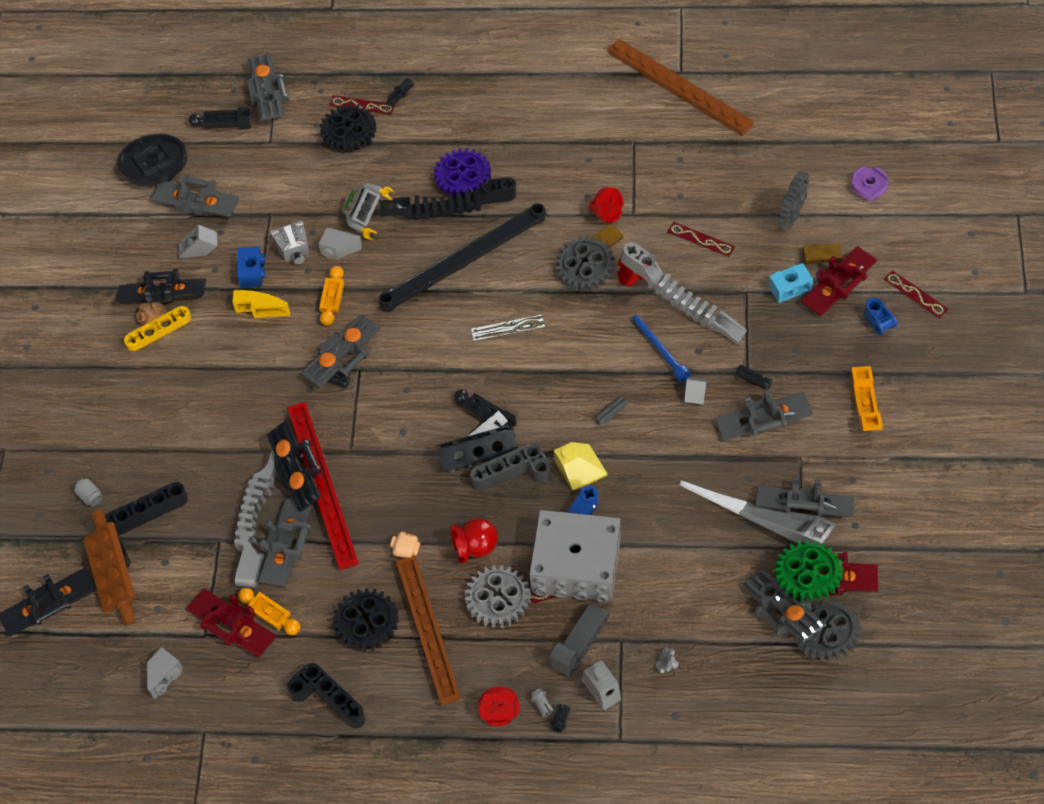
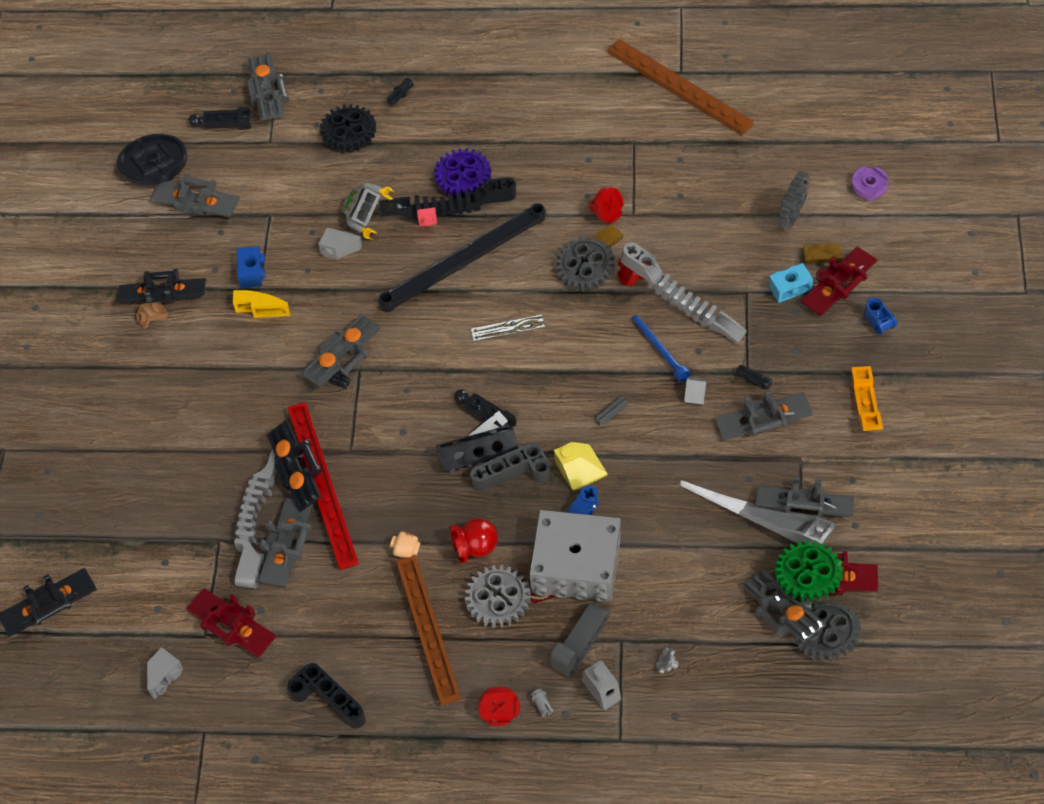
light grey brick [74,479,103,507] -> none
dark orange plate [83,510,136,626] -> none
black beam [94,482,188,569] -> none
yellow beam [124,306,191,351] -> none
light grey slope [178,225,218,259] -> none
light orange plate [238,588,300,635] -> none
light grey torso [270,220,309,264] -> none
light orange plate [319,266,344,326] -> none
sticker [329,95,395,115] -> none
black gear [332,588,399,652] -> none
black pin [550,704,570,733] -> none
sticker [667,222,735,257] -> none
sticker [884,270,948,318] -> none
none -> coral plate [417,208,437,226]

